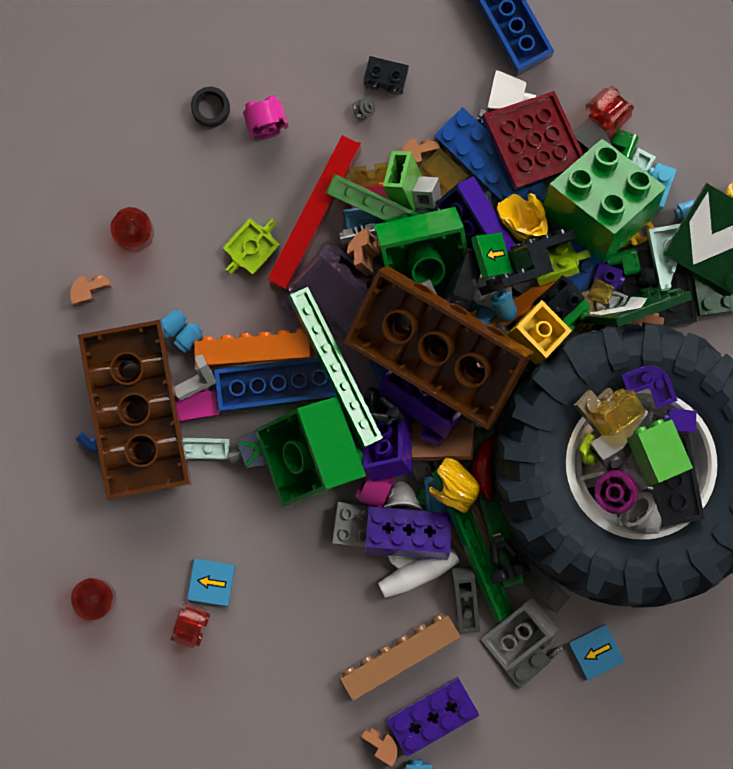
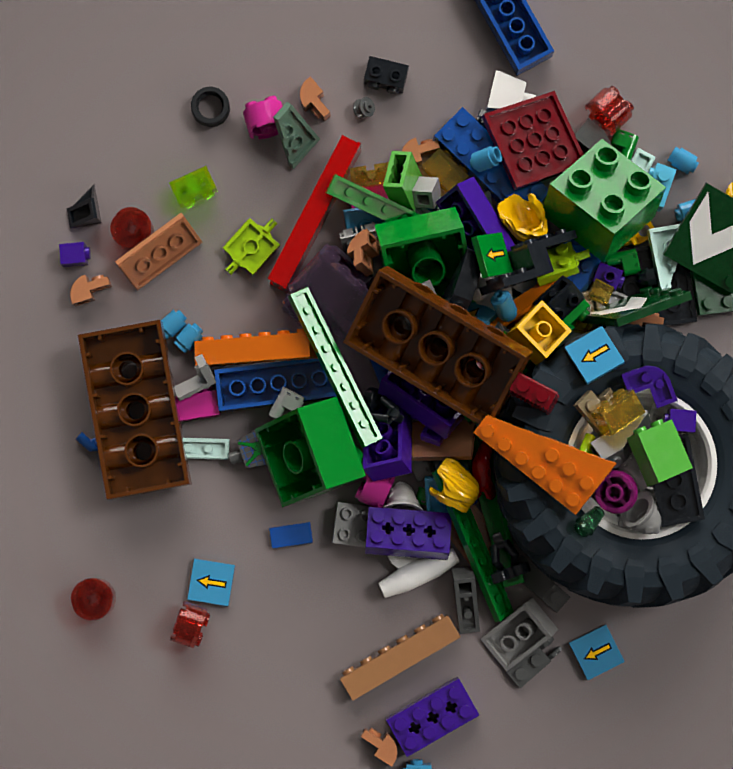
none -> dark purple brick [59,242,91,267]
none -> black slope [67,184,102,228]
none -> nougat tile [115,213,202,291]
none -> clear neon green brick [169,166,218,209]
none -> light grey piece [269,387,304,419]
none -> blue tile [269,522,313,548]
none -> sand green wing [273,102,320,169]
none -> nougat brick [300,76,331,122]
none -> dark azure brick [470,146,502,172]
none -> orange wing [473,415,617,515]
none -> dark red brick [510,372,559,415]
none -> dark azure tile [564,326,625,385]
none -> clear green cone [574,506,605,537]
none -> dark azure brick [667,147,699,174]

